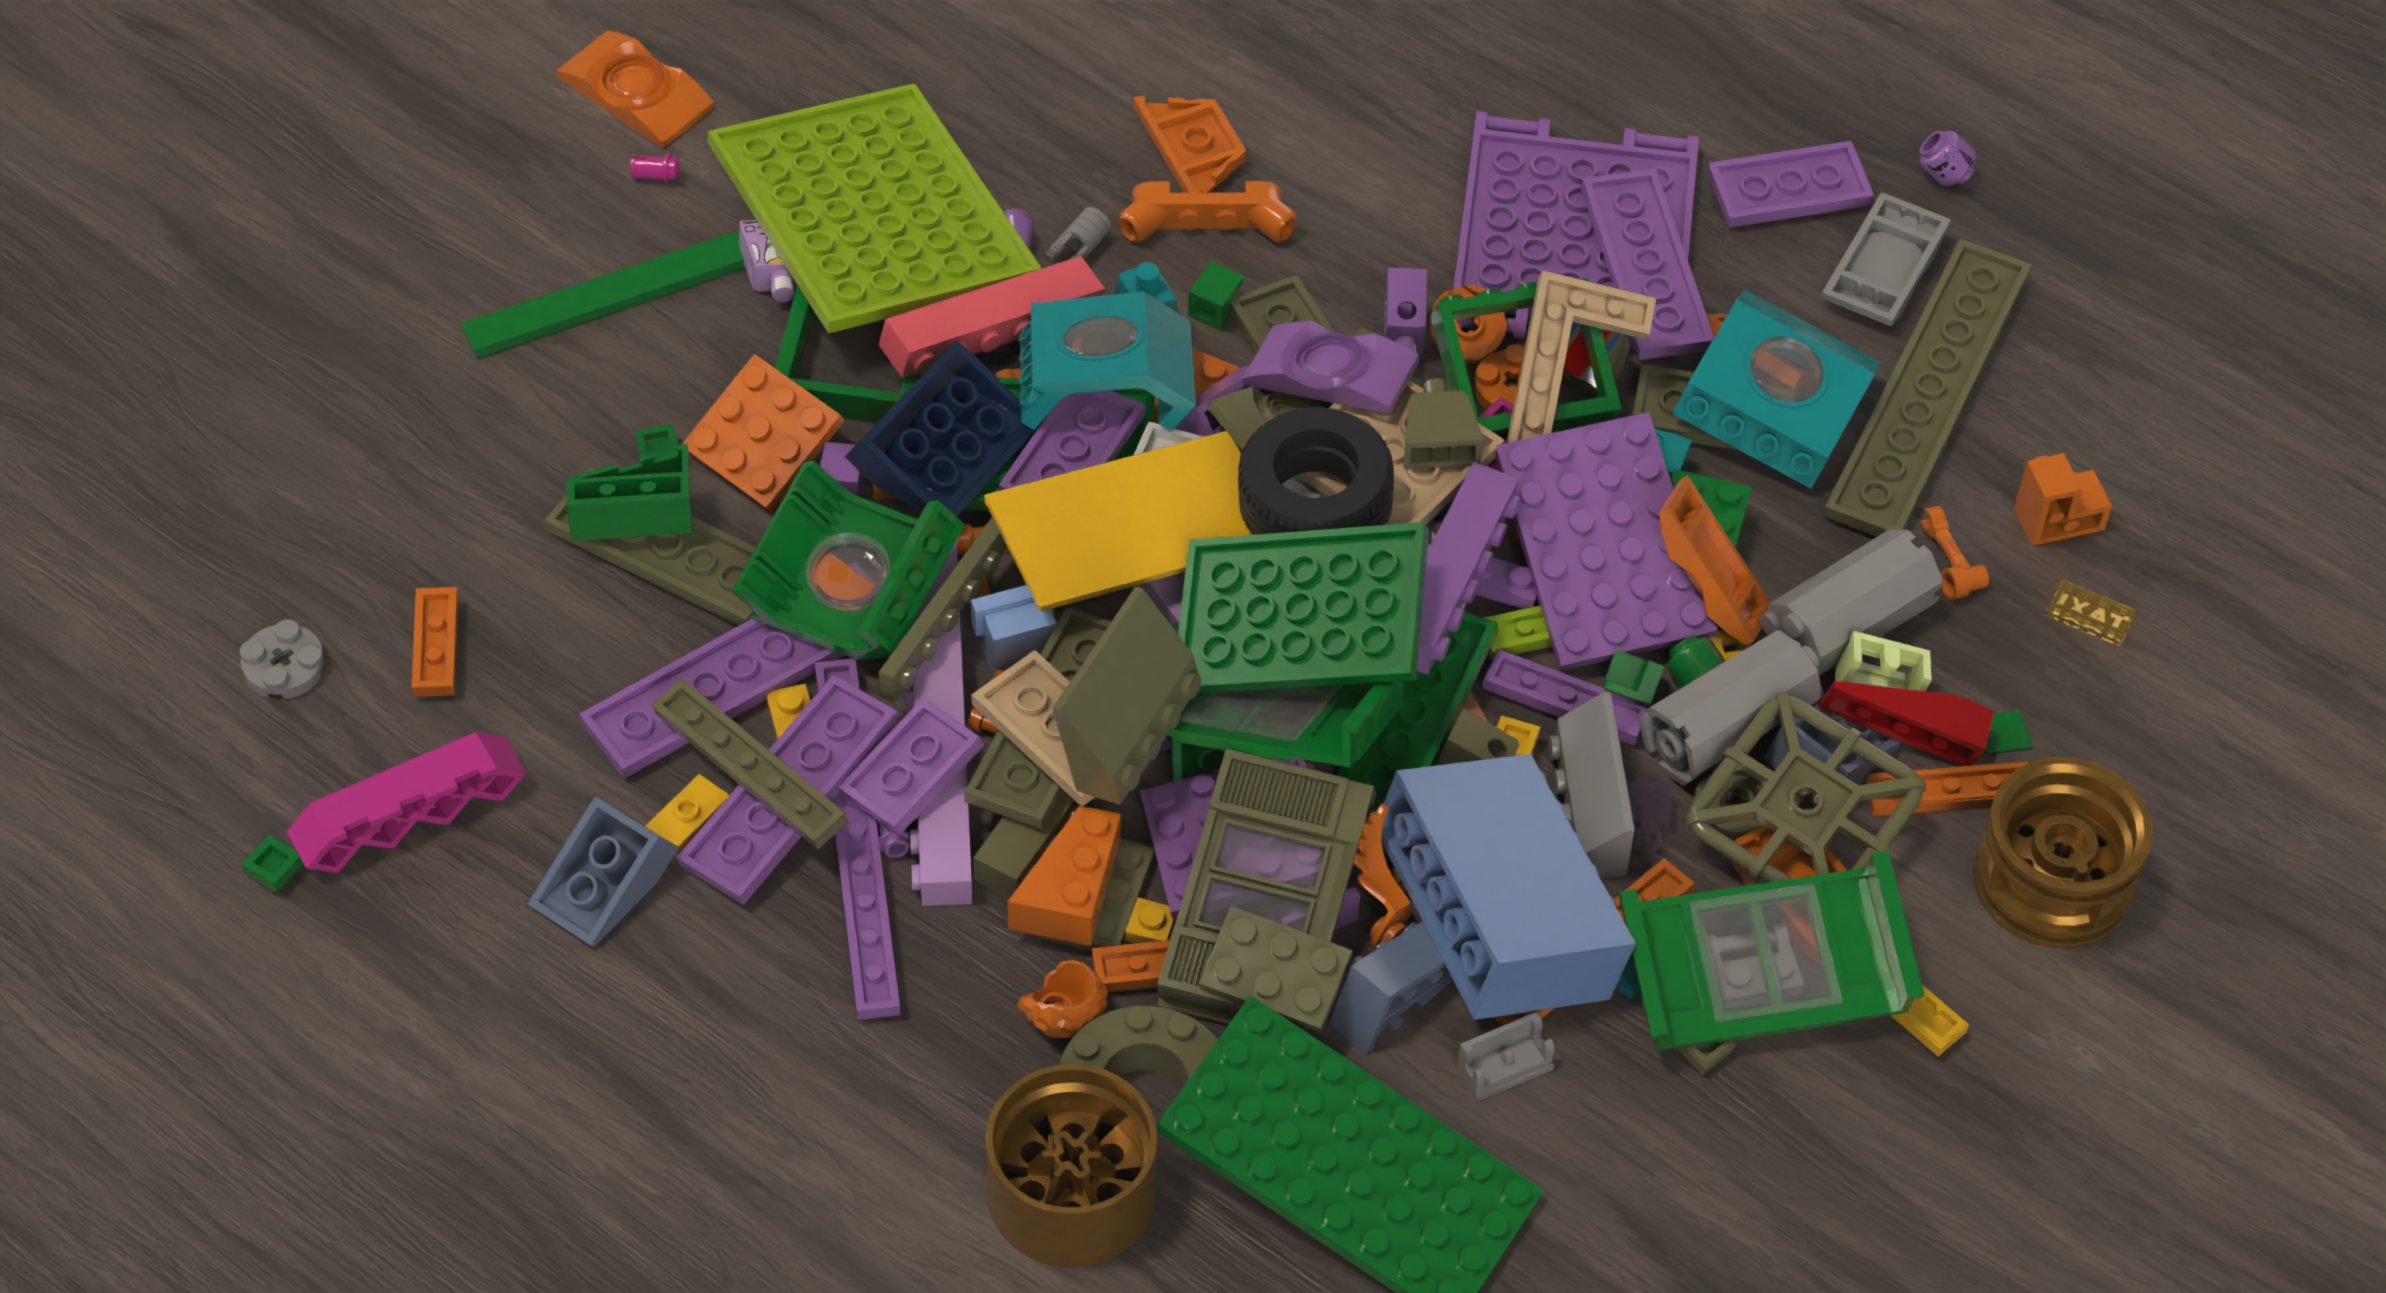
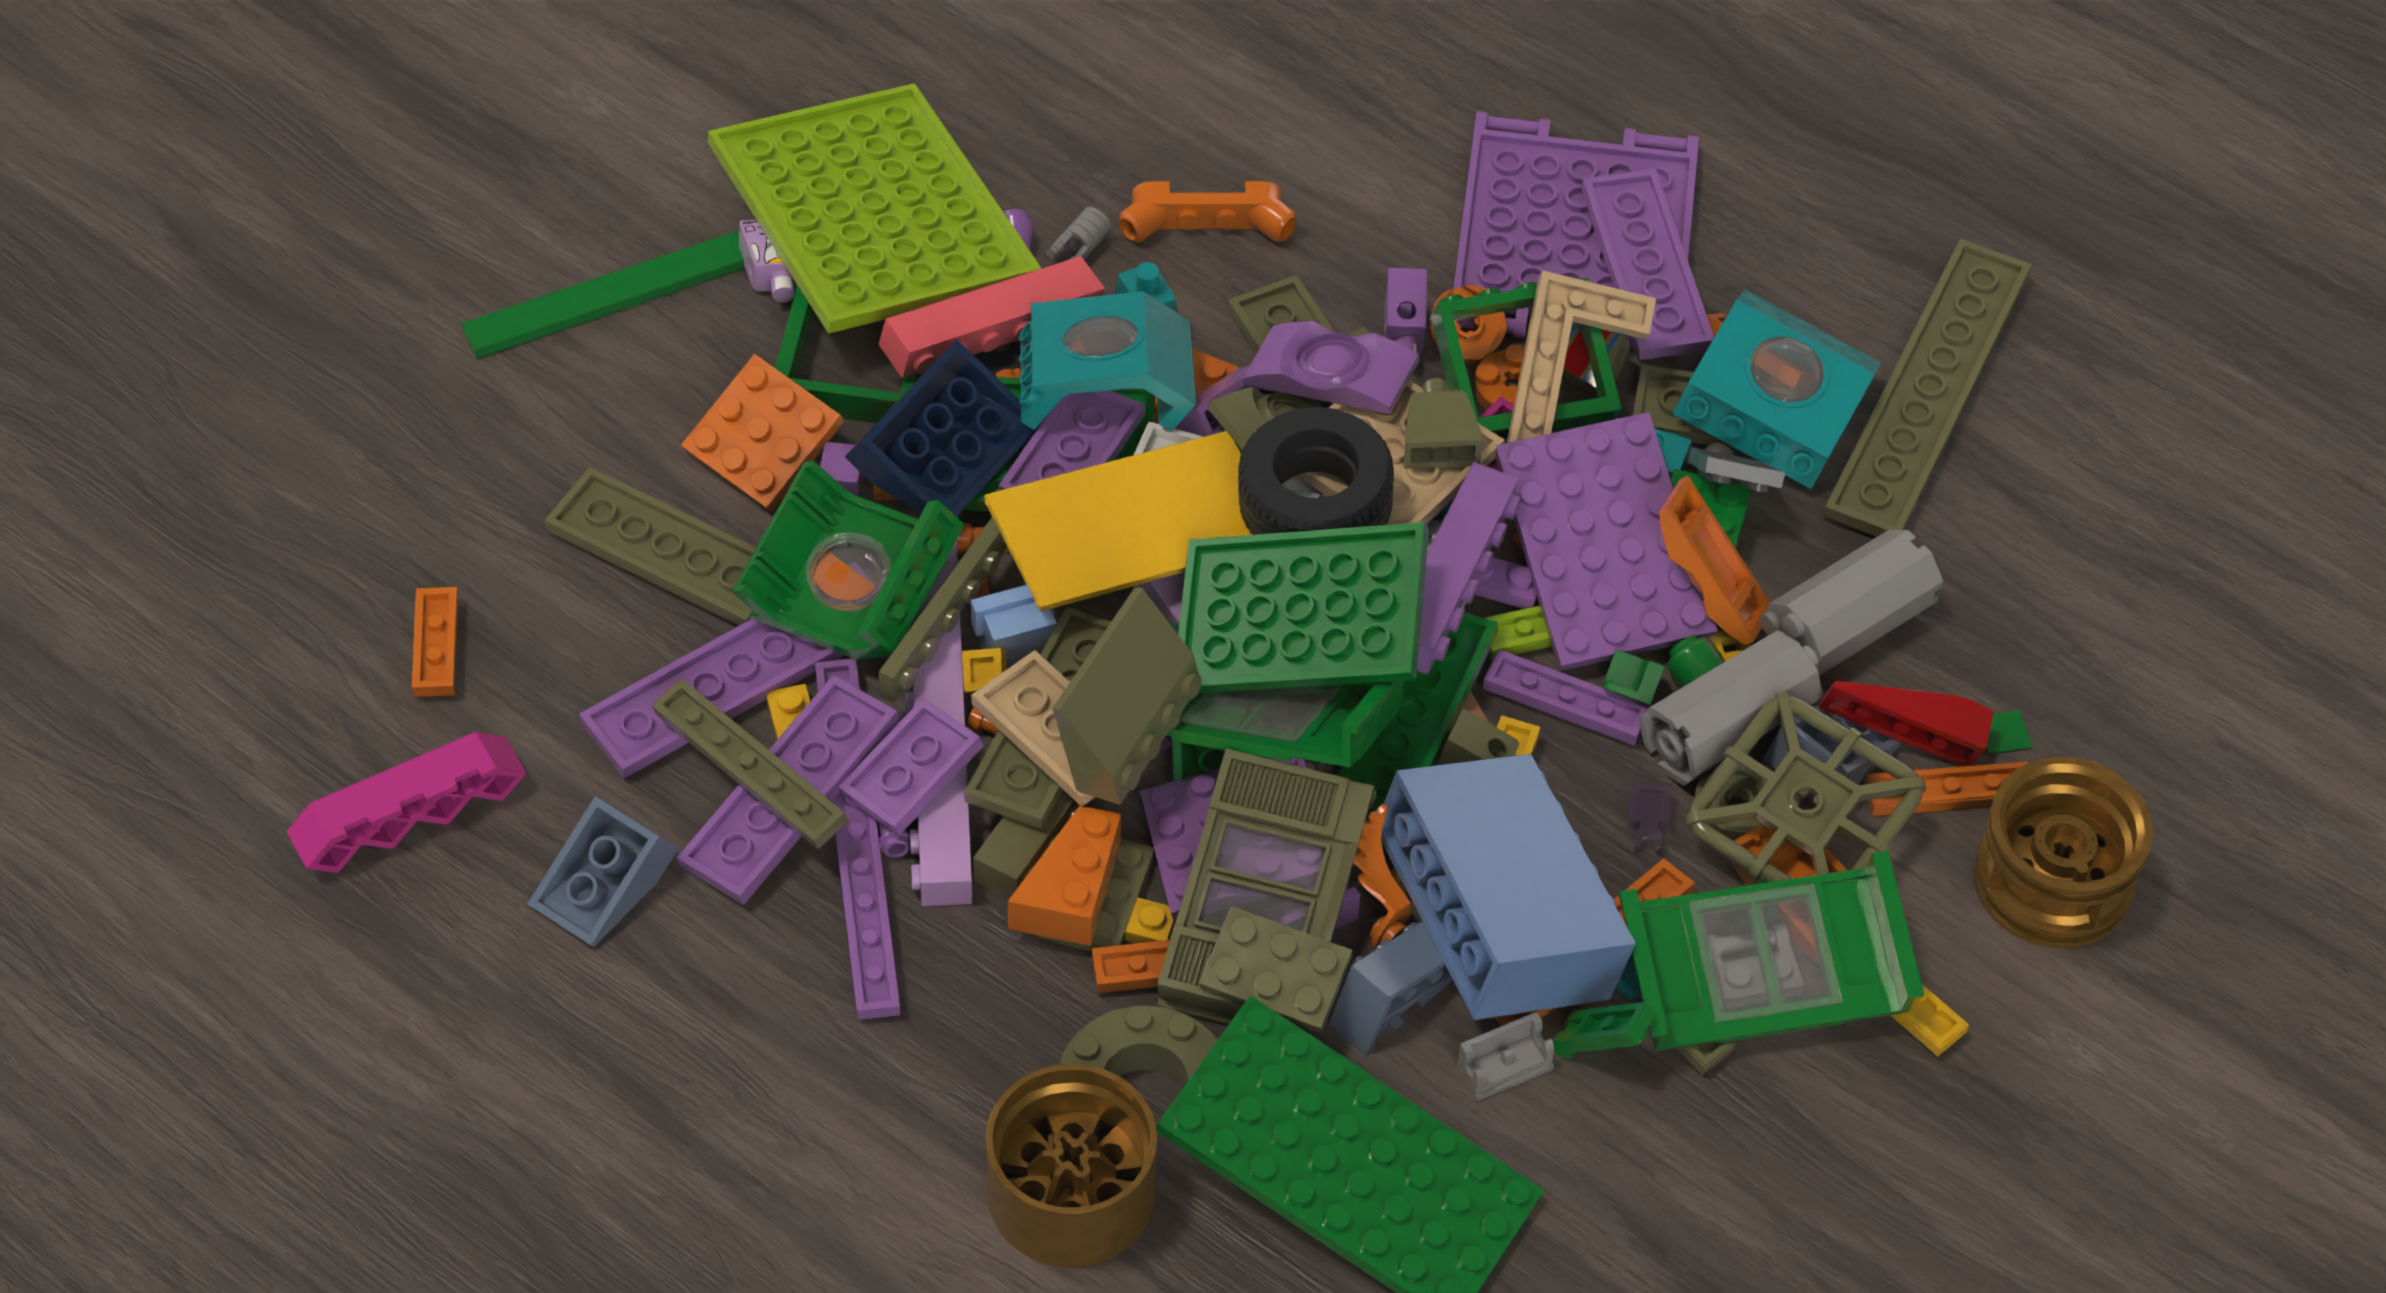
light grey plate [240,619,325,699] -> none
green plate [241,835,304,893] -> none
orange slope [555,30,715,149] -> none
green wedge [566,443,693,541] -> none
dark pink pin [630,153,680,183] -> none
green plate [634,423,679,459] -> none
yellow plate [645,774,730,858] -> none
orange hair [1017,960,1108,1039] -> none
orange wing [1133,96,1246,193] -> none
green panel [1188,261,1243,331] -> none
light grey slope [1548,692,1635,878] -> none
medium lavender plate [1707,141,1874,228] -> none
light grey slope [1821,192,1951,327] -> none
yellowish green window [1835,631,1932,691] -> none
medium lavender head [1920,131,1976,186] -> none
orange brick [1920,506,1989,600] -> none
orange brick [2013,453,2112,546] -> none
clear yellow tile [2045,579,2137,647] -> none
none -> yellow plate [962,648,1007,694]
none -> green plate [1553,1002,1656,1060]
none -> dark grey plate [1688,442,1785,492]

